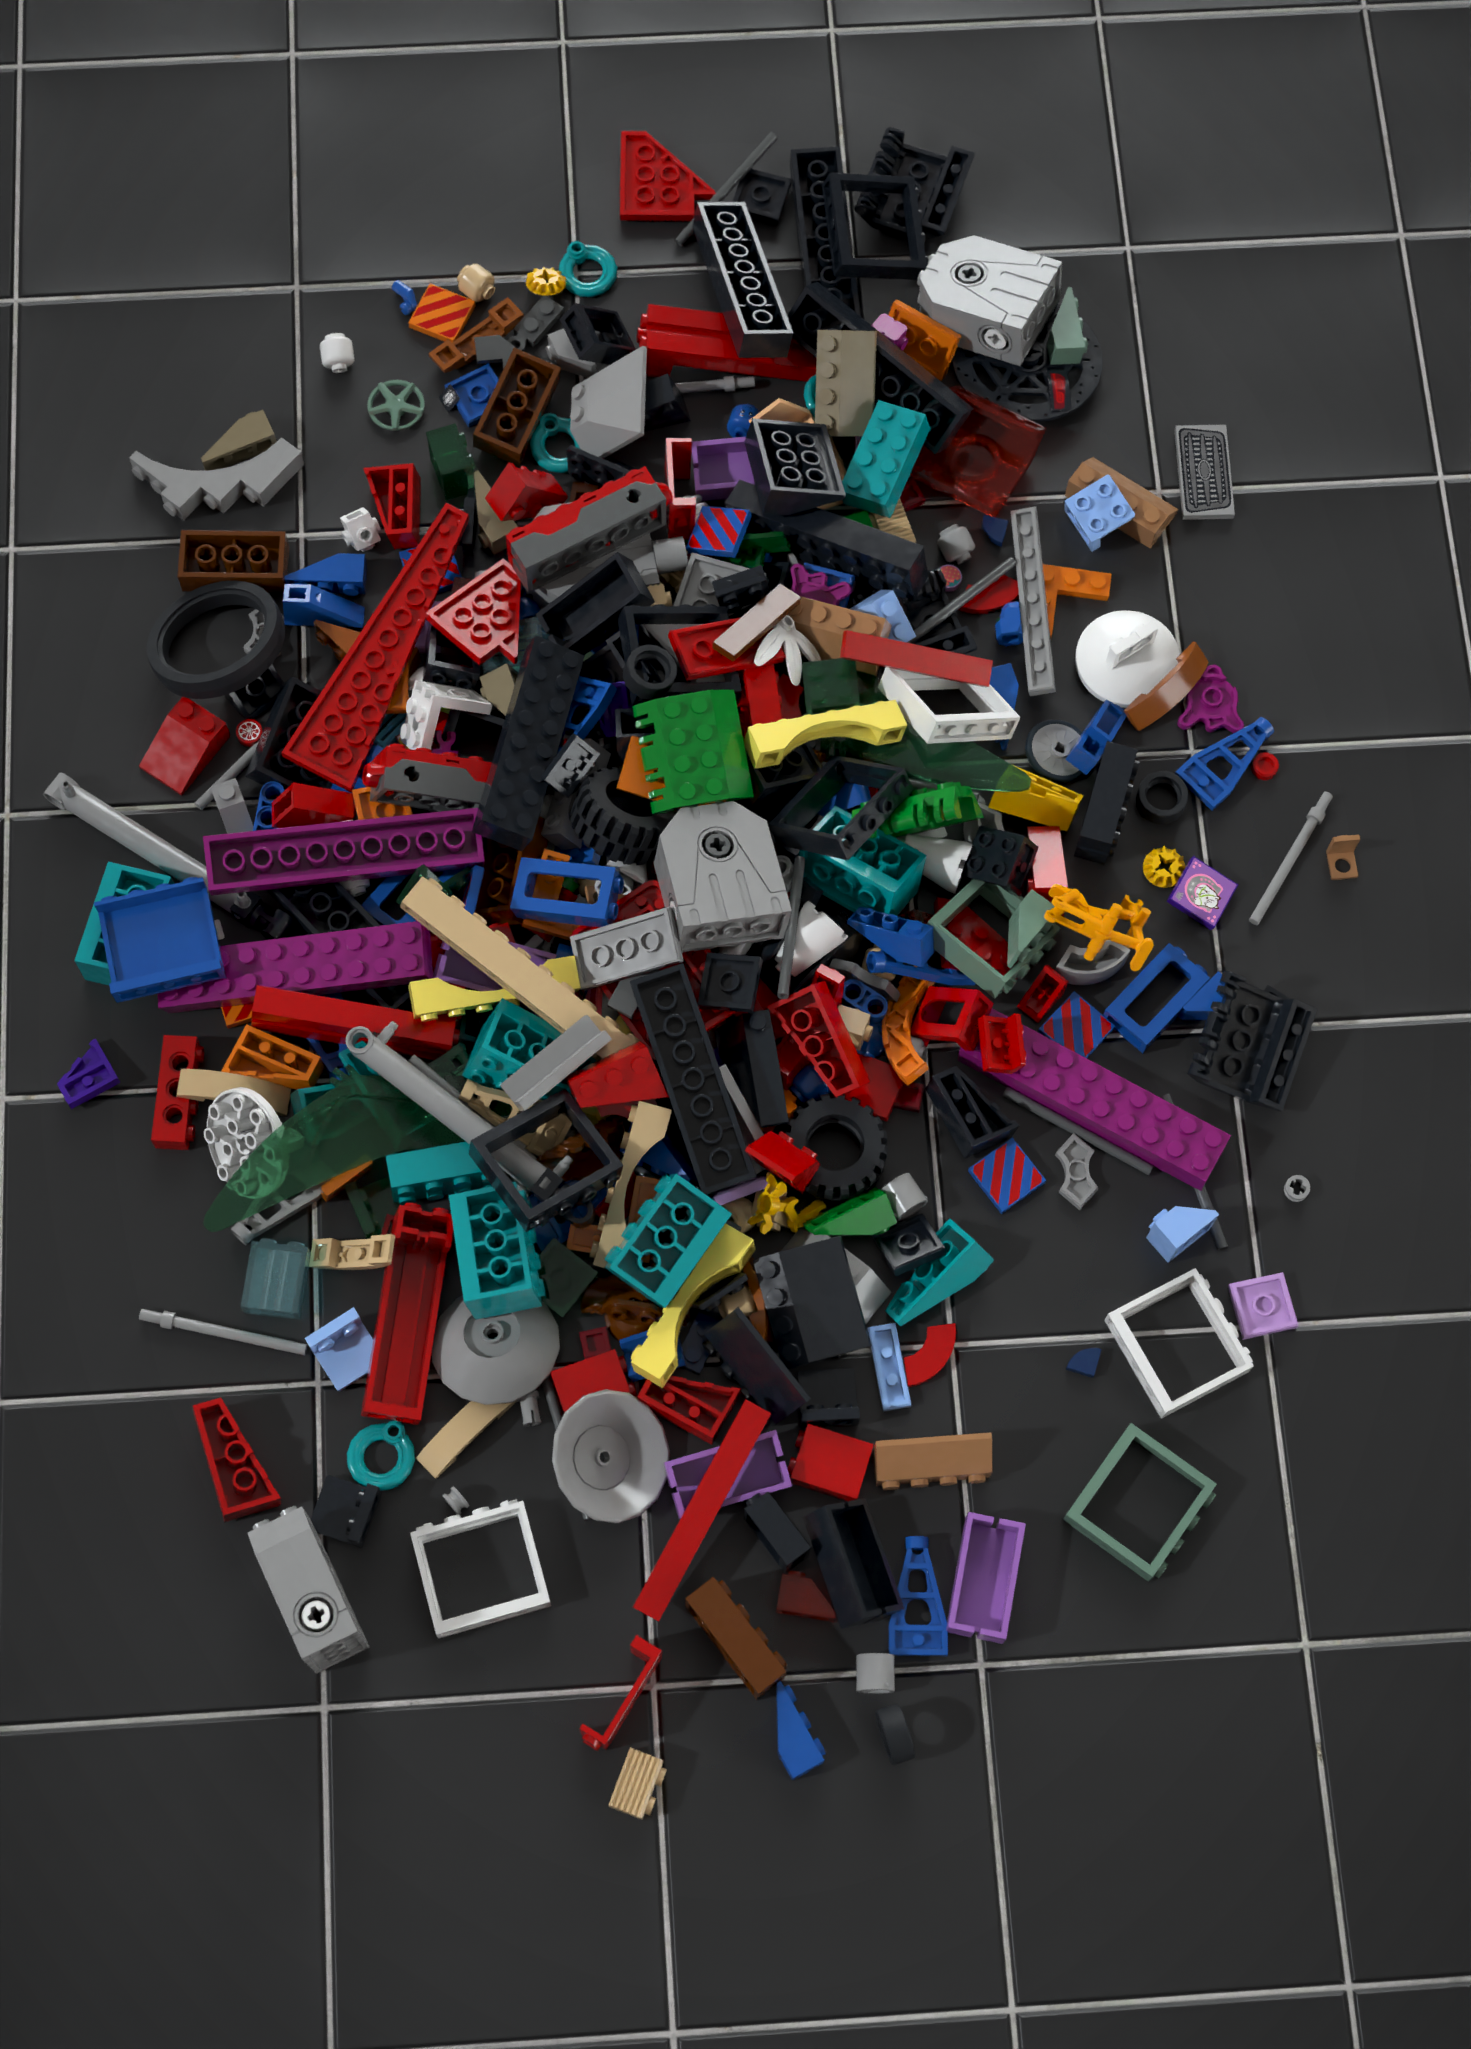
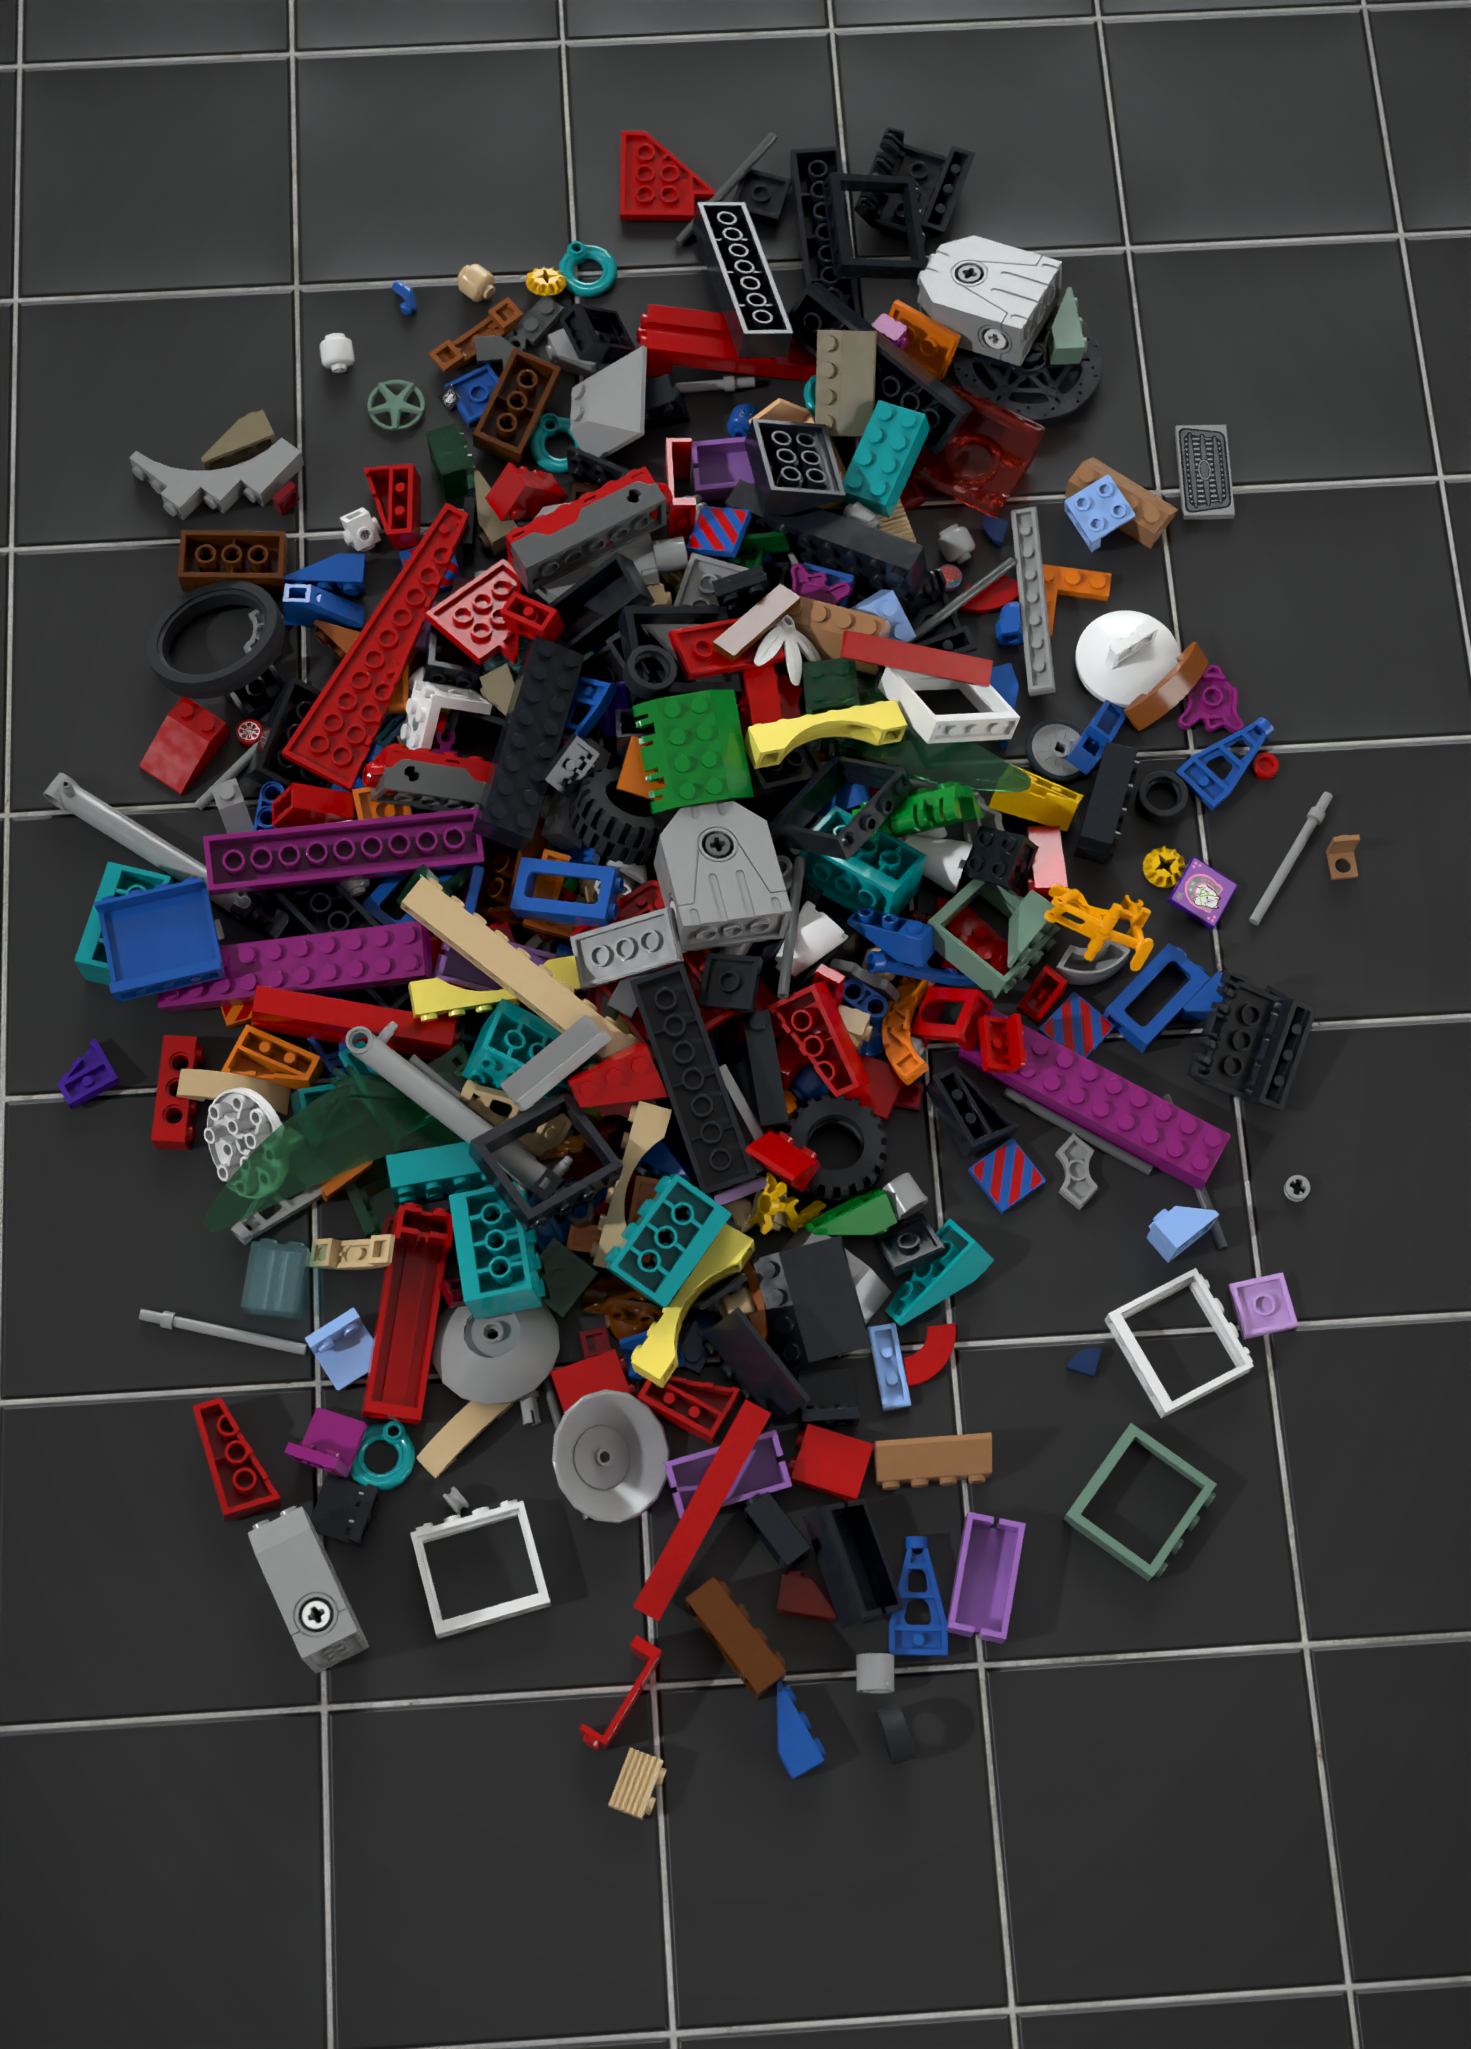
orange tile [408,284,476,342] -> none
sticker [1047,370,1072,411] -> none
none -> dark red tile [272,481,299,515]
none -> magenta bracket [284,1407,368,1478]
none -> dark red tile [440,1278,466,1308]
none -> red brick [500,591,565,643]
none -> light grey brick [842,502,882,530]

